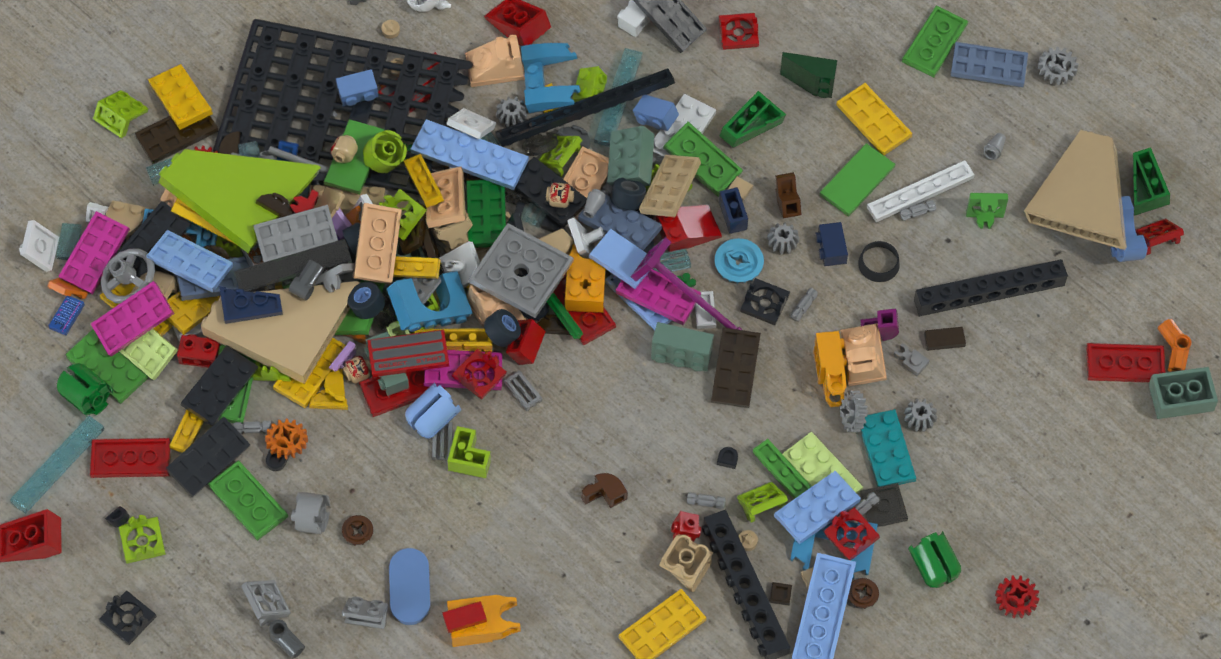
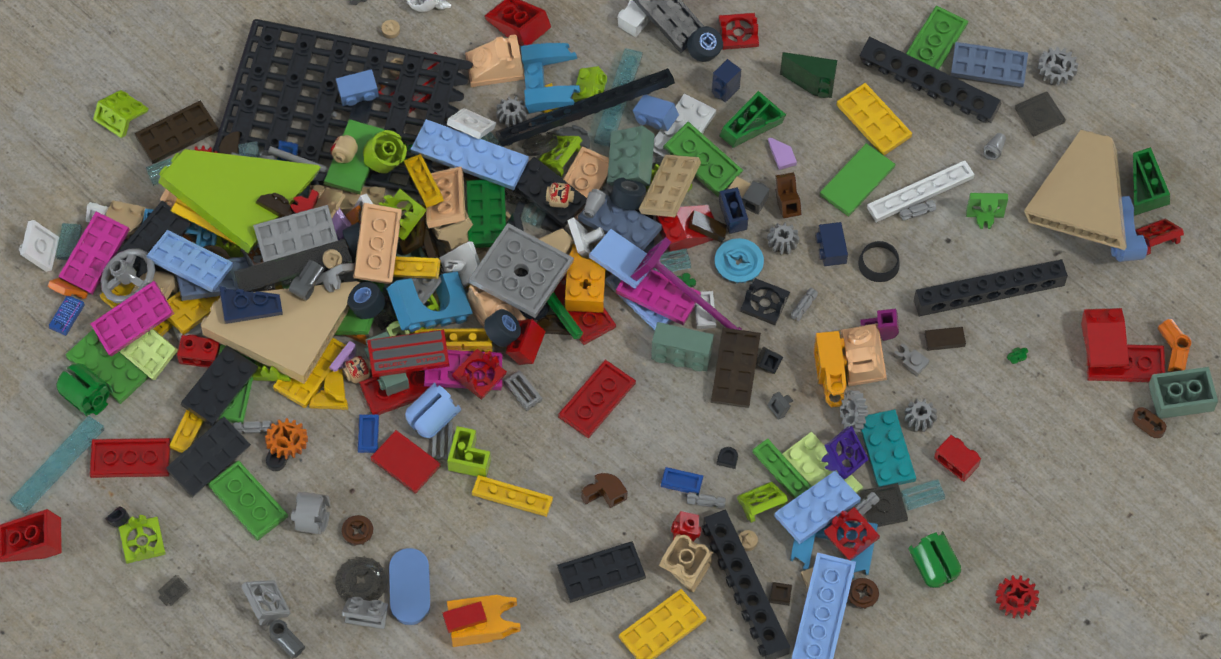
black piece [99,590,157,645] -> none
yellow plate [148,64,213,130] -> none
none -> clear smoke brick [158,575,192,606]
none -> tan tile [322,249,342,269]
none -> clear smoke gear [335,556,387,602]
none -> blue tile [358,415,379,453]
none -> red tile [371,430,441,494]
none -> yellow plate [472,475,553,517]
none -> black plate [557,541,646,603]
none -> red tile [558,359,636,439]
none -> blue tile [661,467,703,495]
none -> black wheel [687,26,723,62]
none -> dark brown tile [689,210,727,243]
none -> dark blue brick [712,59,742,103]
none -> dark grey brick [742,181,770,215]
none -> black slope [756,346,783,374]
none -> dark grey tile [767,392,793,420]
none -> lavender tile [768,138,797,170]
none -> dark purple piece [821,426,869,479]
none -> black brick [859,36,1002,123]
none -> clear light blue tile [901,479,945,510]
none -> red brick [934,435,981,482]
none -> green plant [1007,347,1028,364]
none -> clear smoke tile [1015,91,1066,137]
none -> red slope [1081,308,1129,368]
none -> reddish brown beam [1132,407,1167,439]

